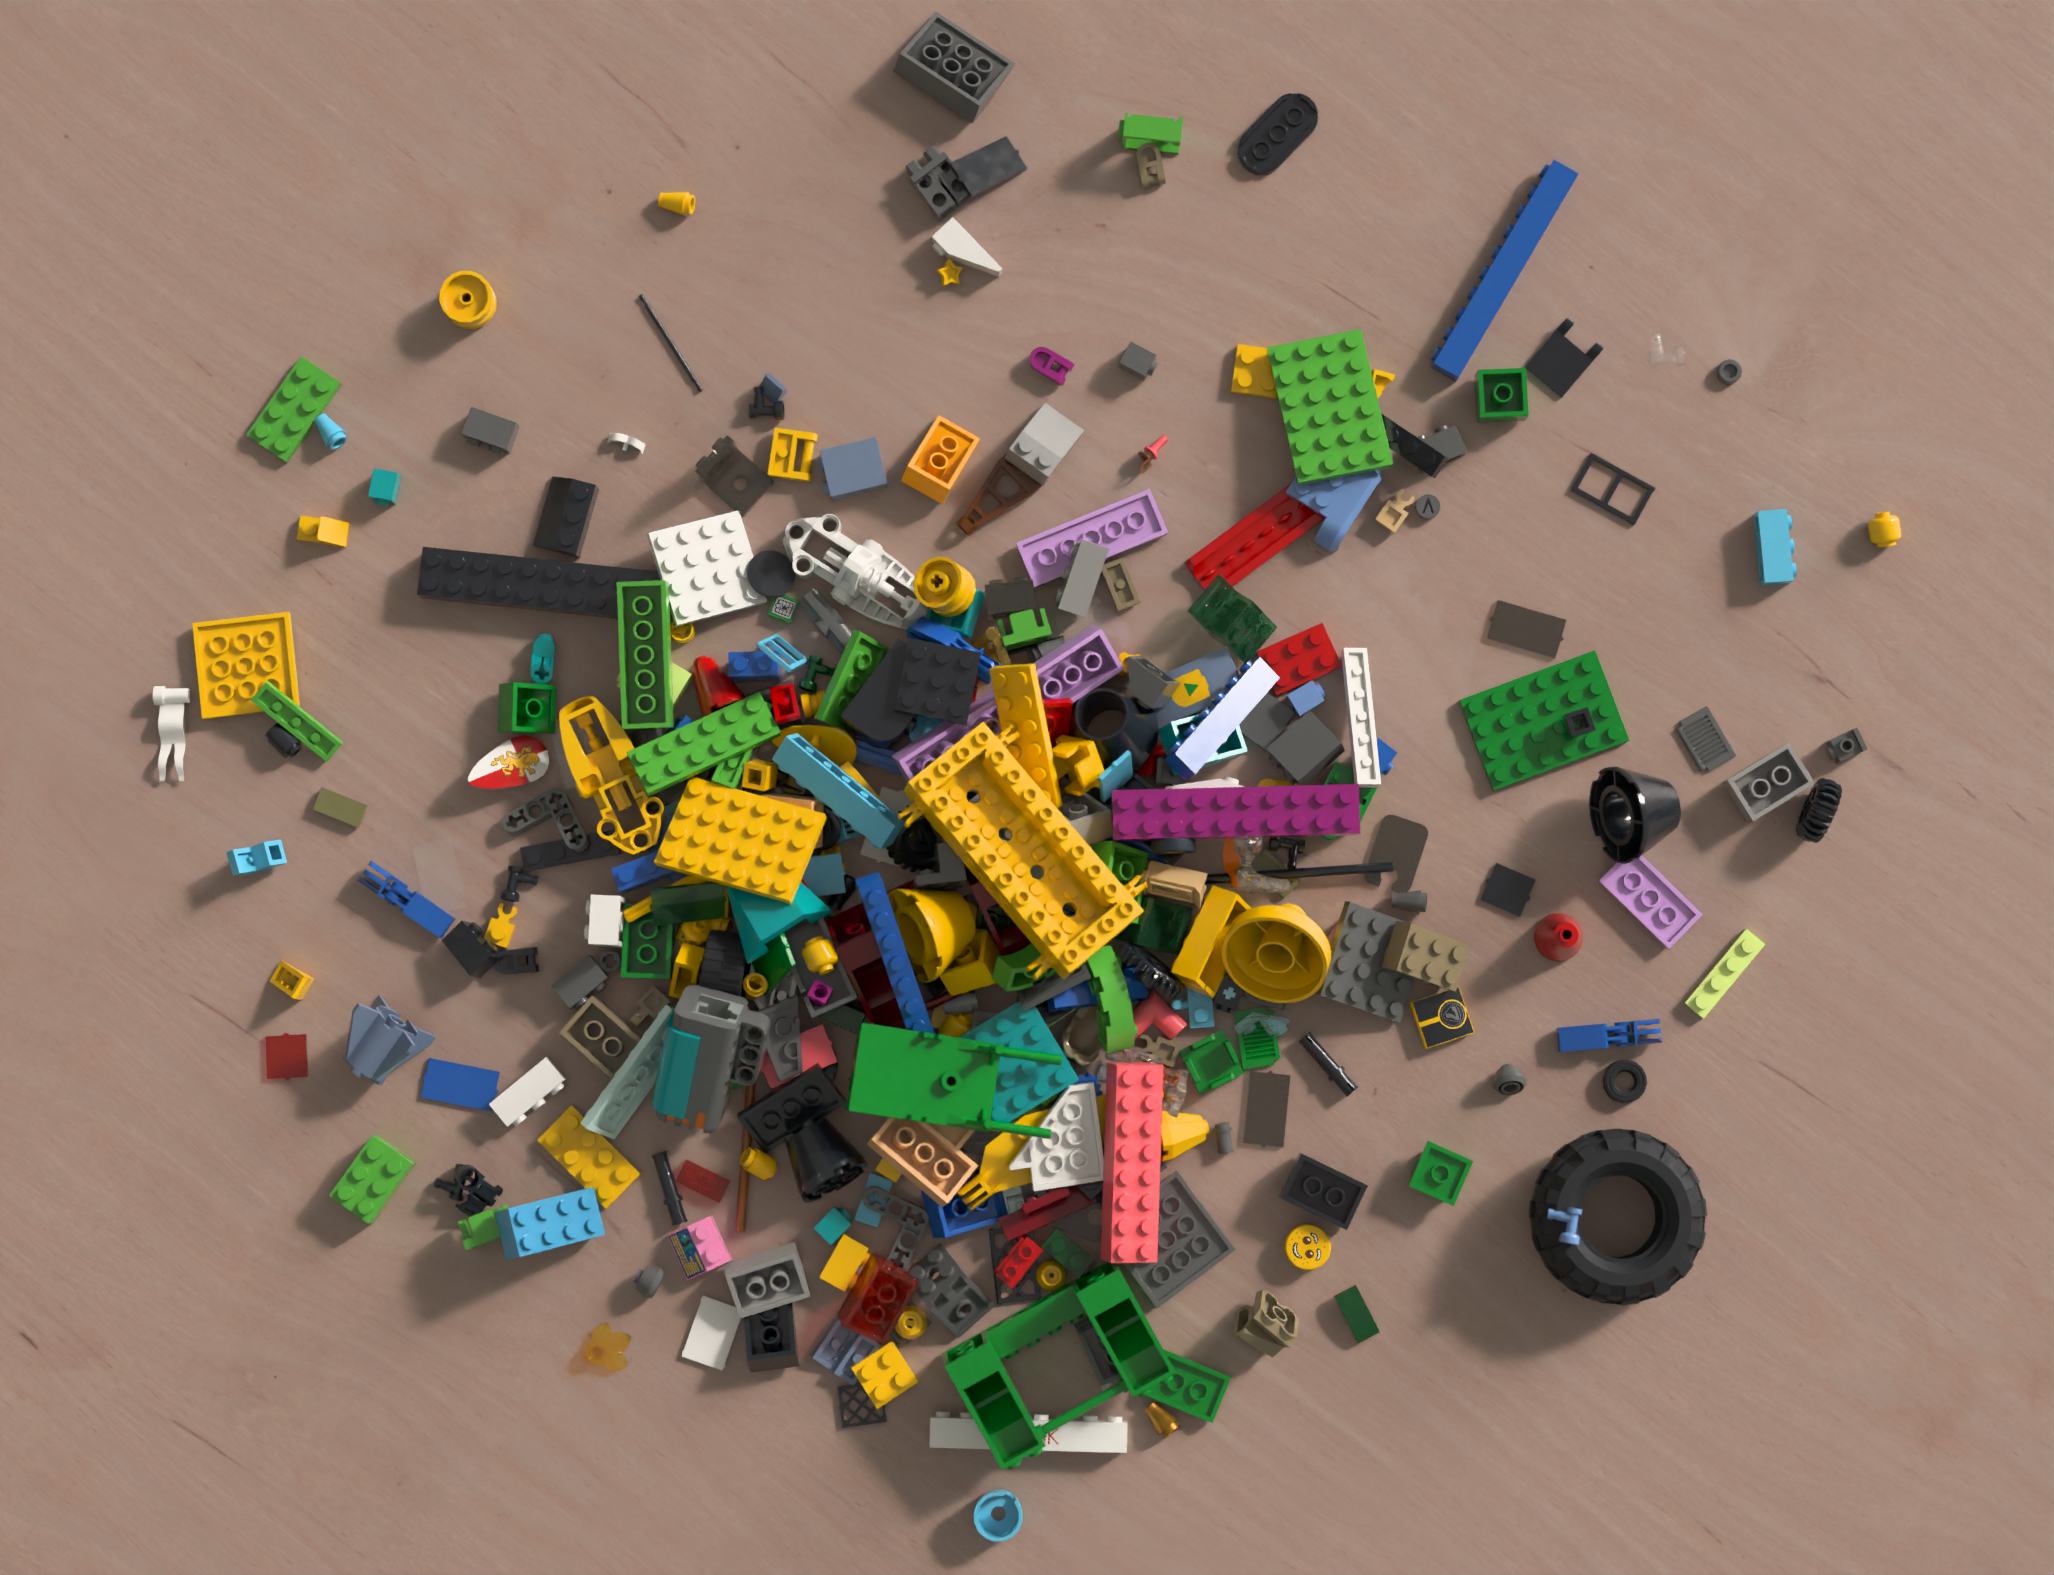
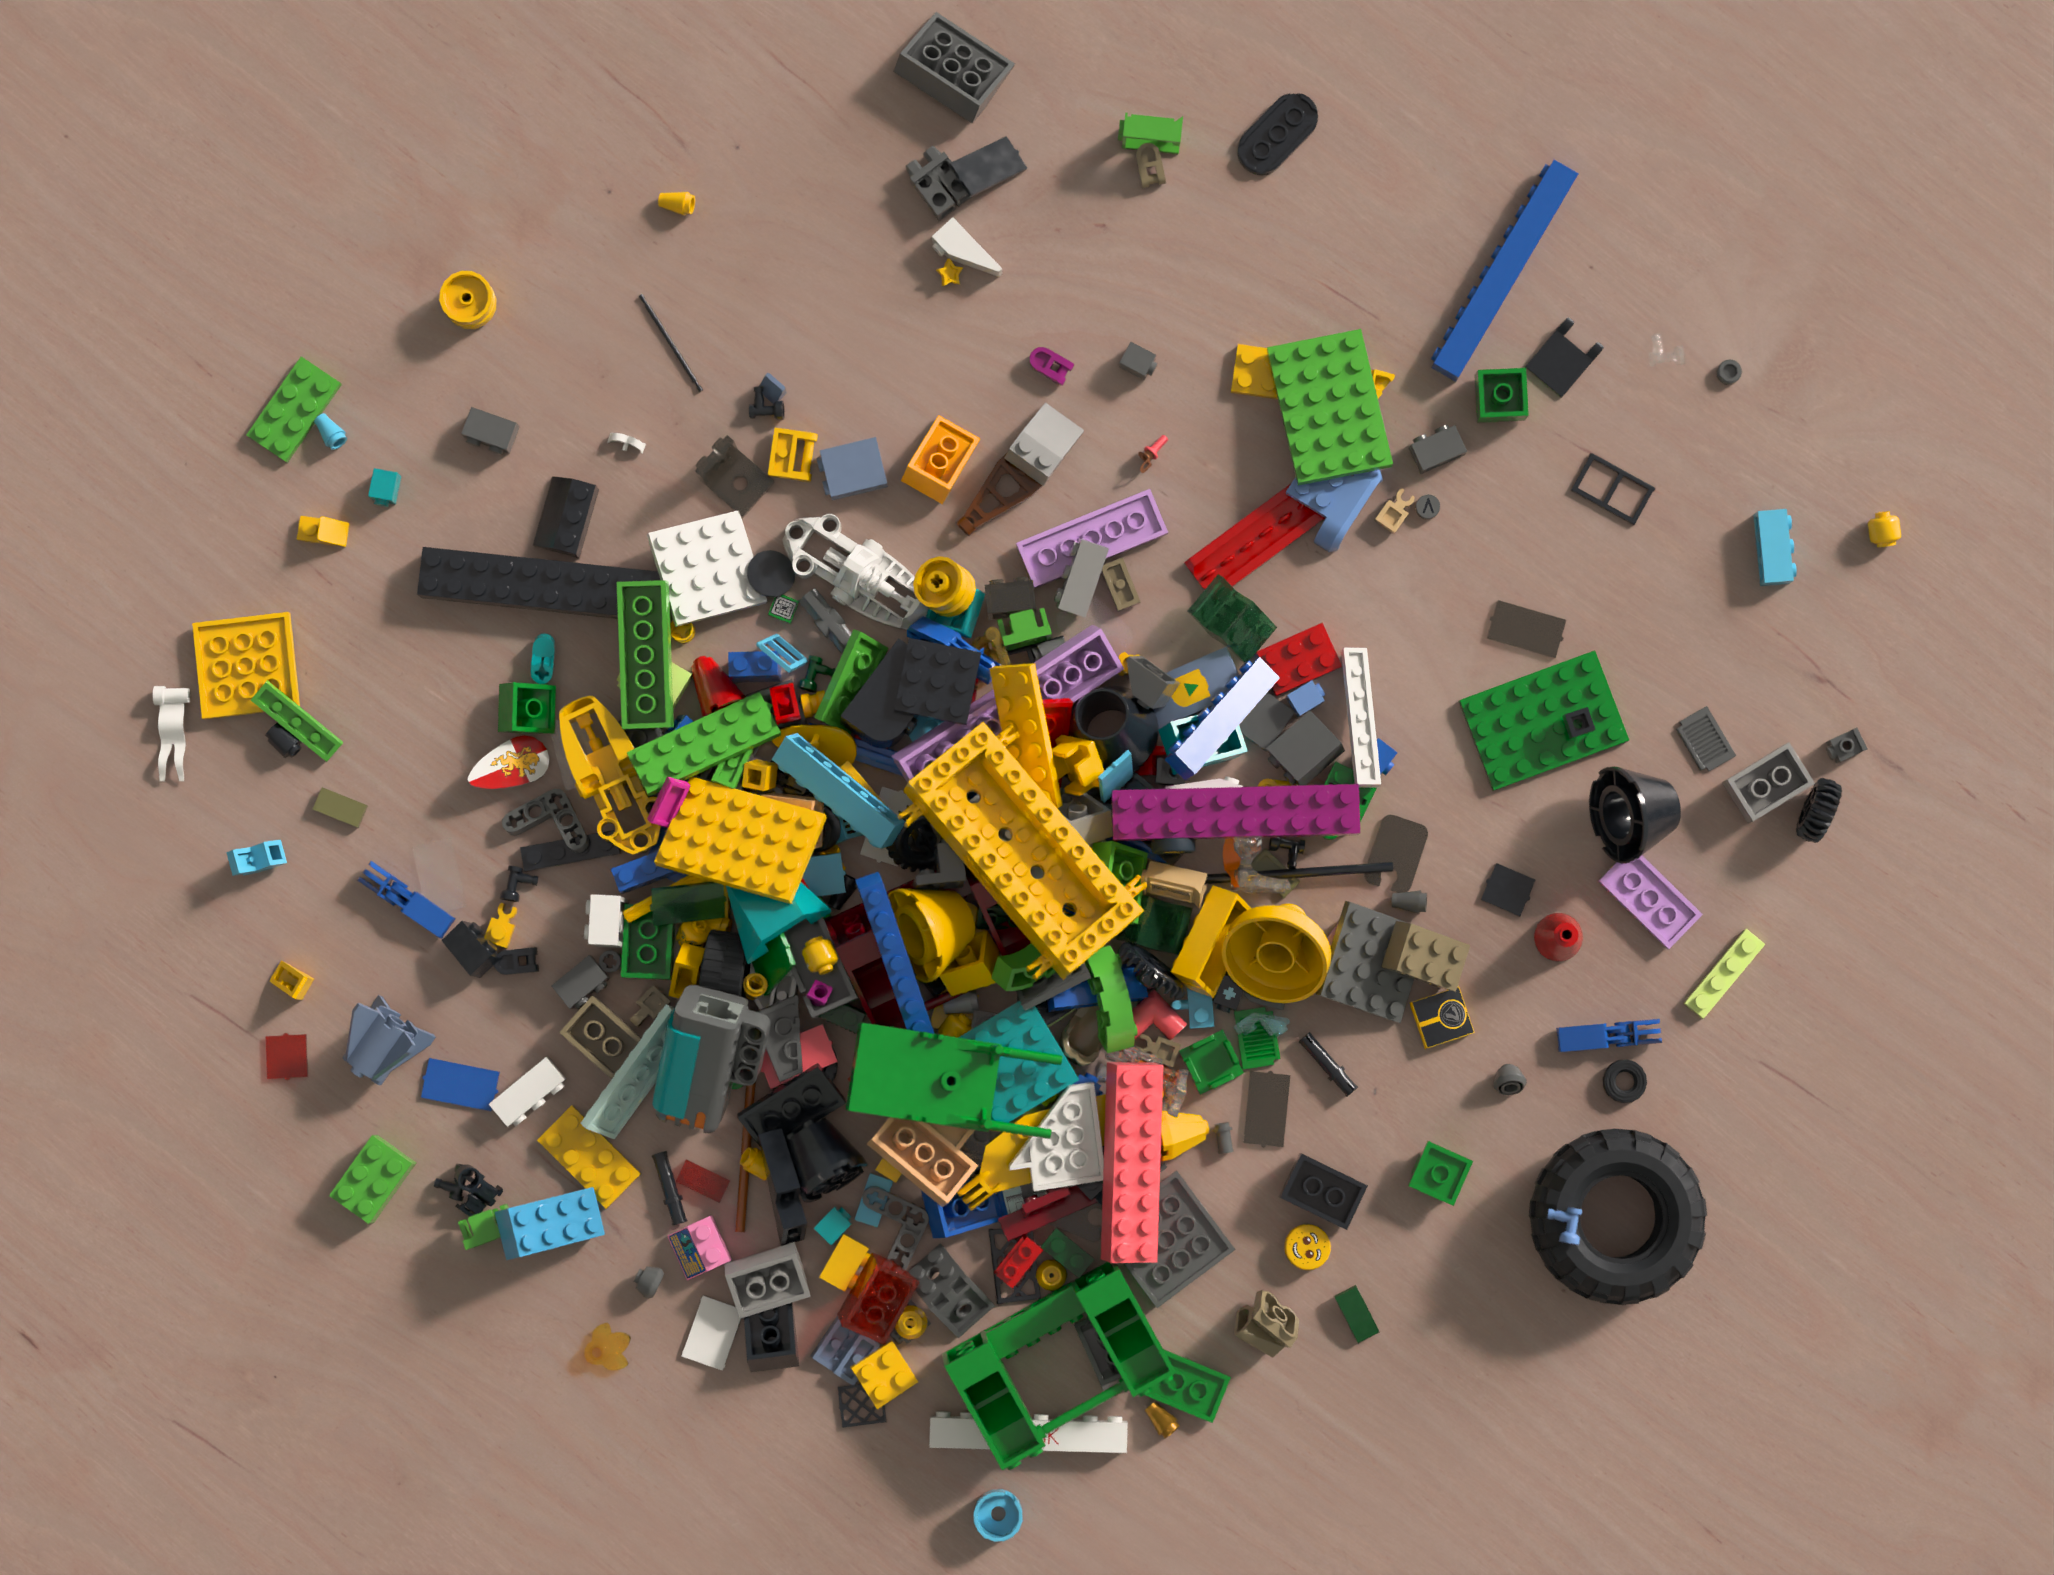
black plate [1381,413,1448,478] -> none
none -> dark pink tile [647,776,691,828]
none -> black slope [758,1128,807,1246]

